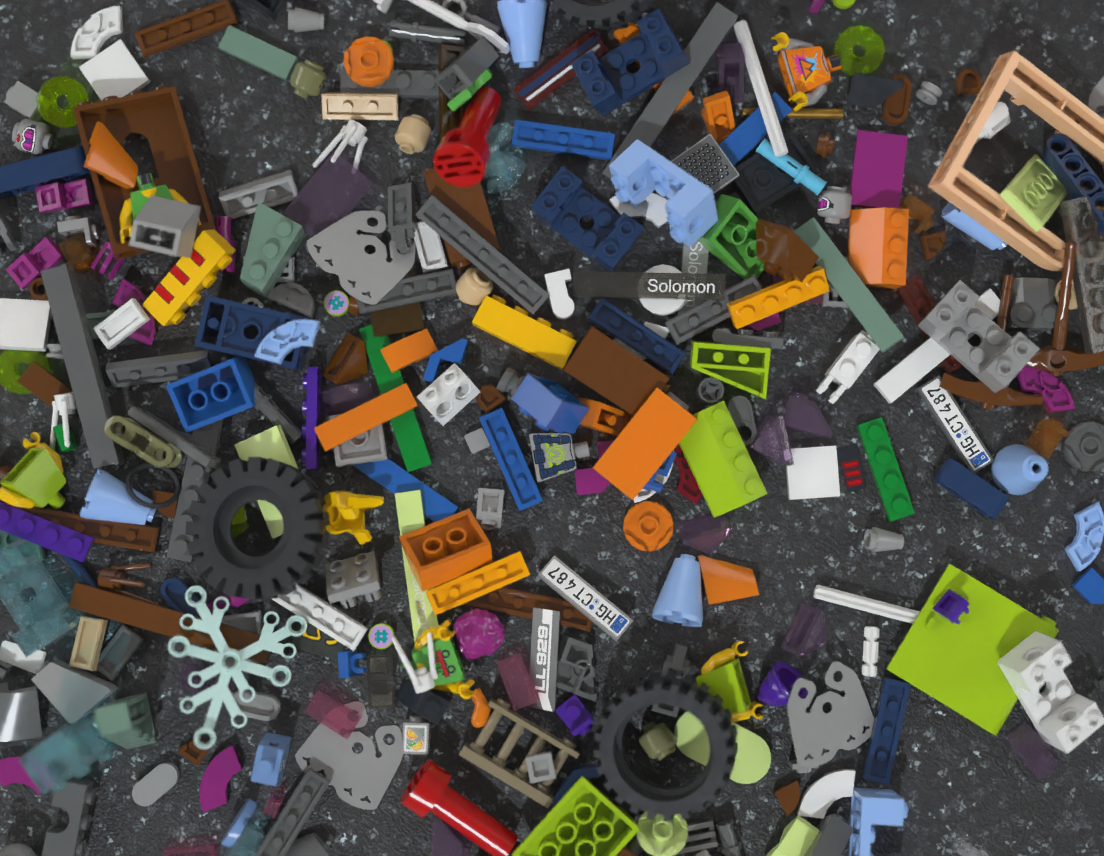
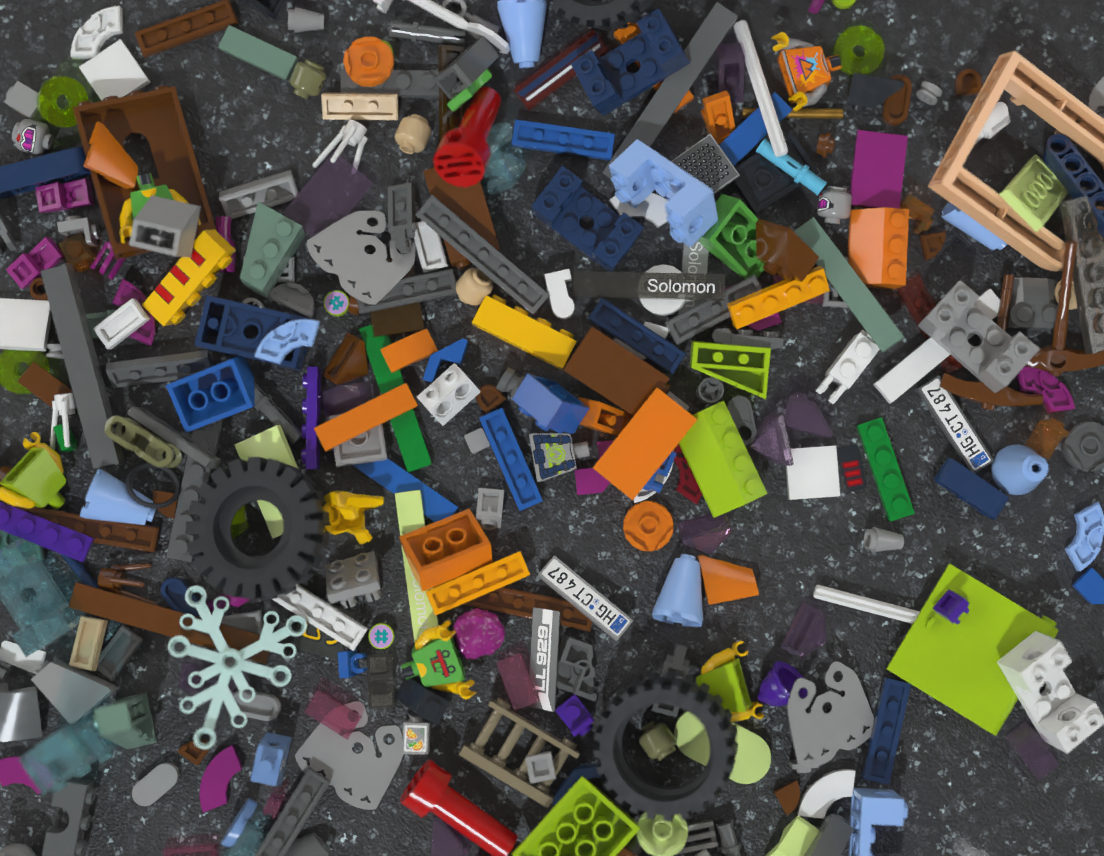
white plant [391,632,439,693] -> none
orange arm [471,688,491,728] -> none
white axle [862,626,879,677] -> none

